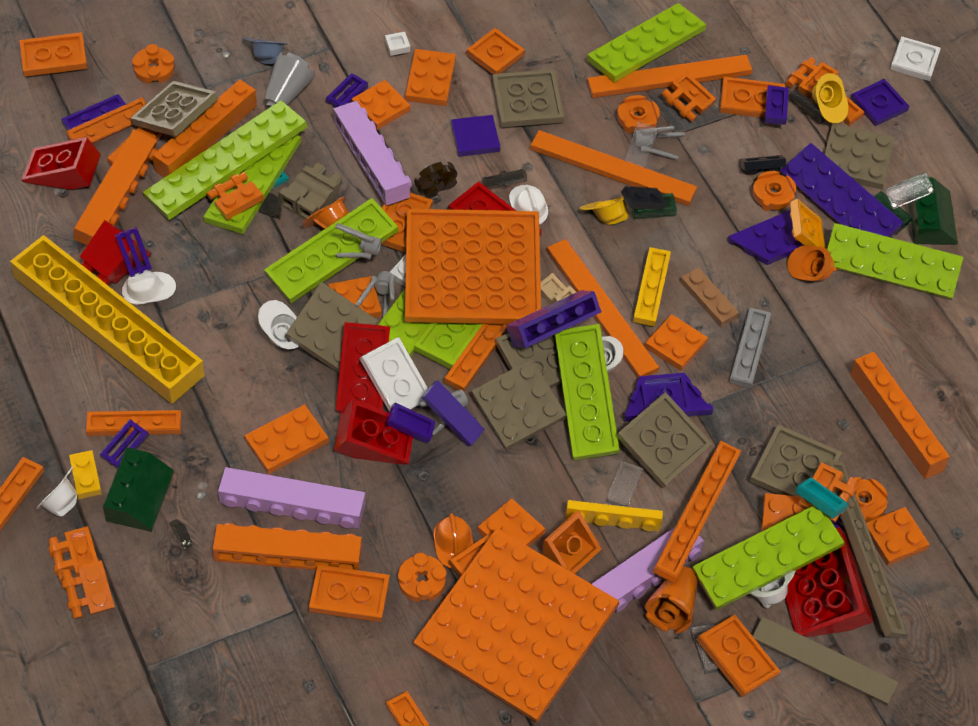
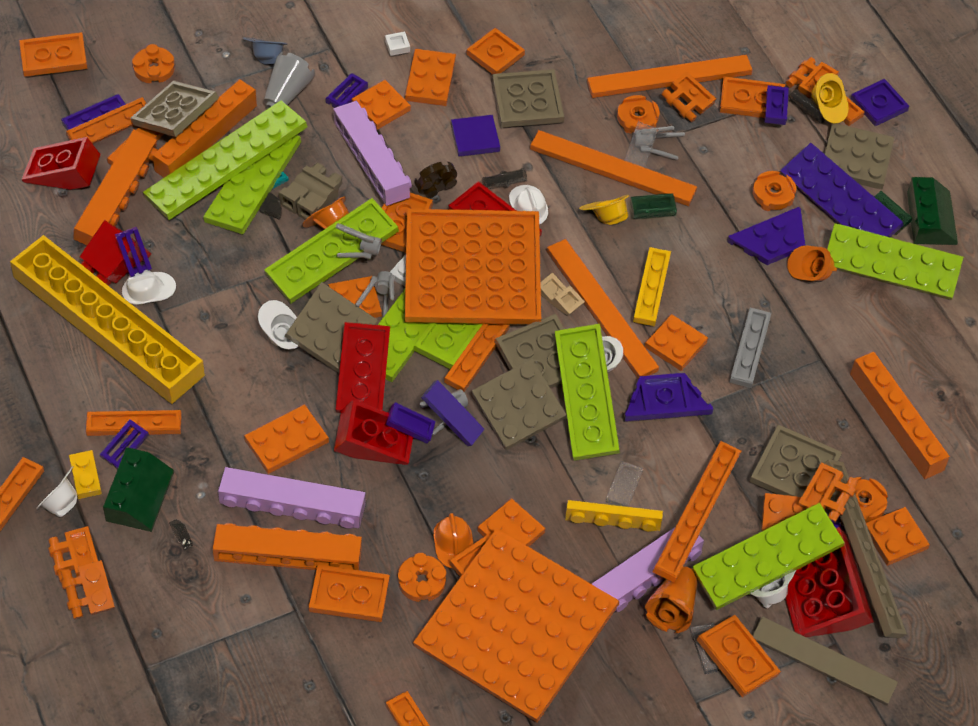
orange plate [206,172,264,220] -> none
white tile [359,337,428,412] -> none
dark purple brick [506,290,601,348] -> none
orange slope [542,511,602,574] -> none
lime plate [587,3,706,83] -> none
dark tan plate [616,392,712,488] -> none
black plate [621,186,667,210] -> none
medium nougat plate [680,267,739,327] -> none
black plate [739,155,787,173] -> none
light orange plate [790,199,825,248] -> none
teal tile [795,478,849,519] -> none
clear tile [885,172,934,209] -> none
white tile [890,36,941,81] -> none

